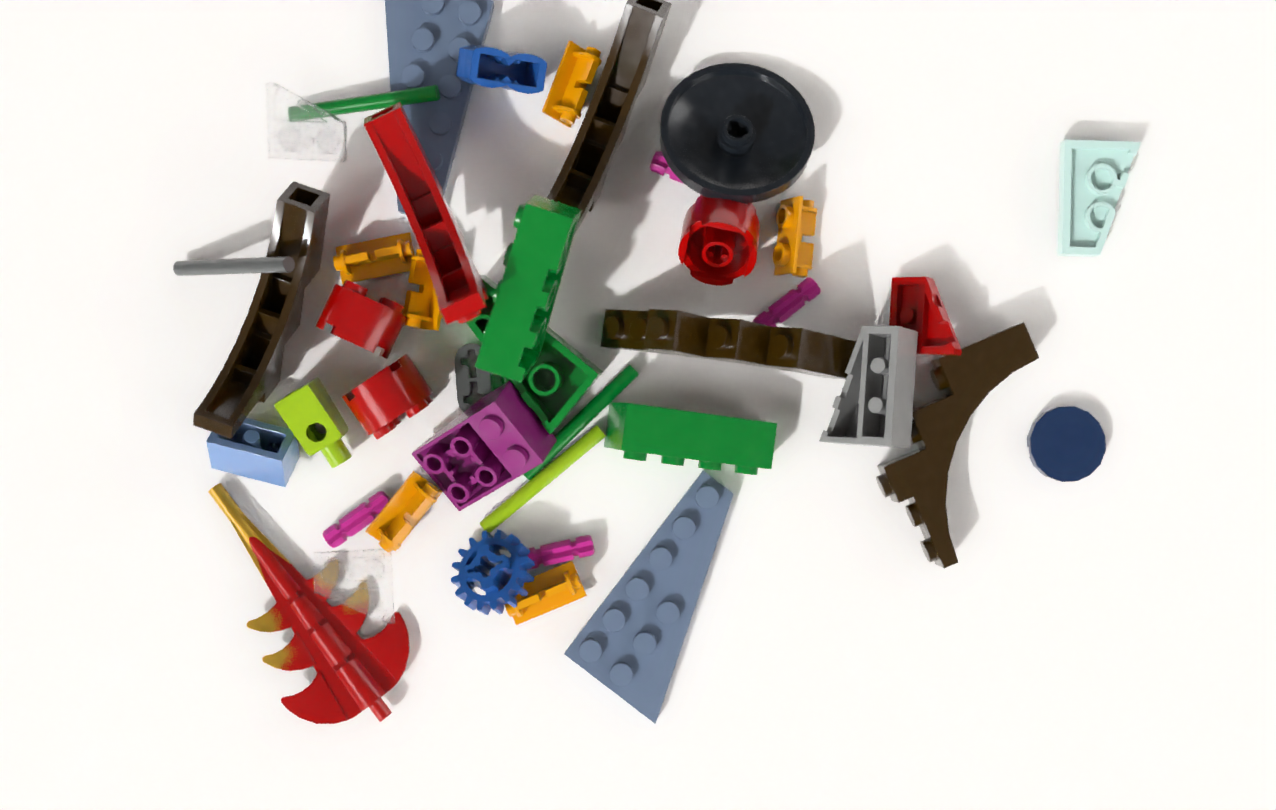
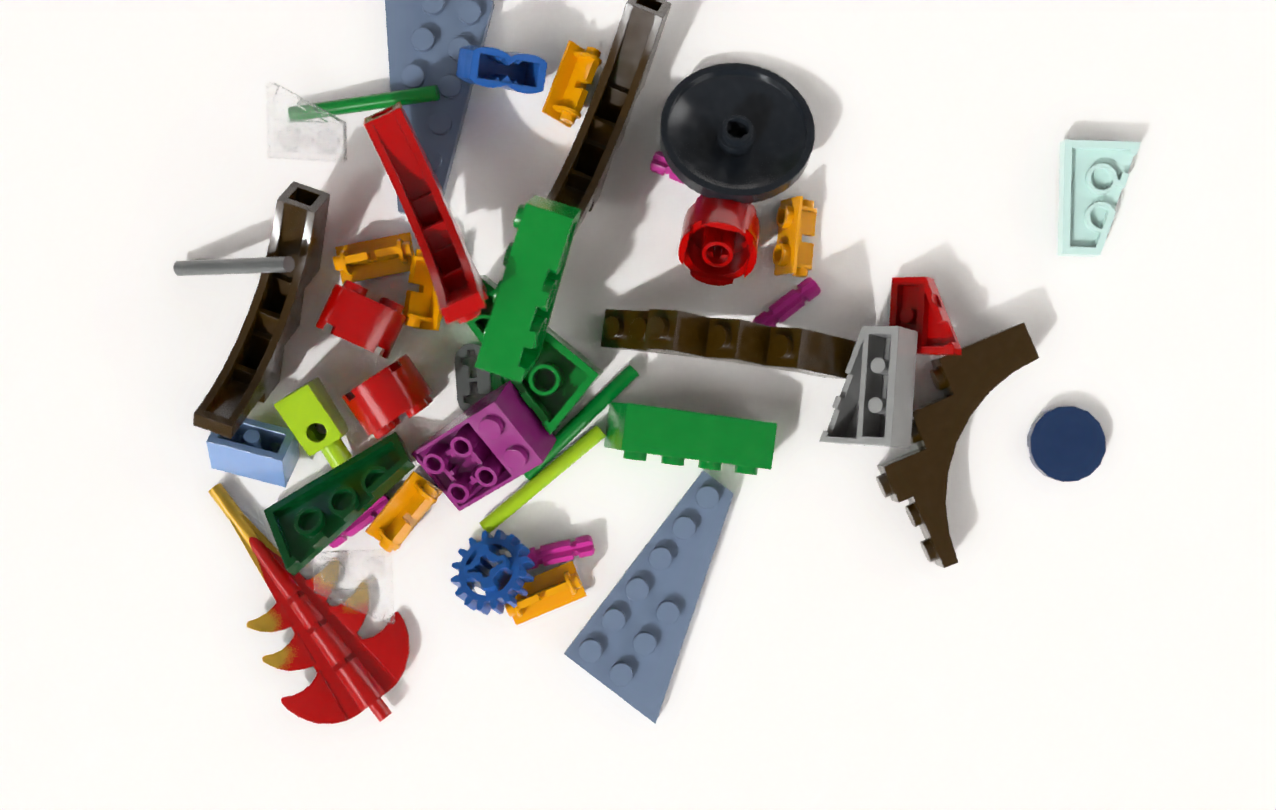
none -> dark green wing [264,432,415,576]

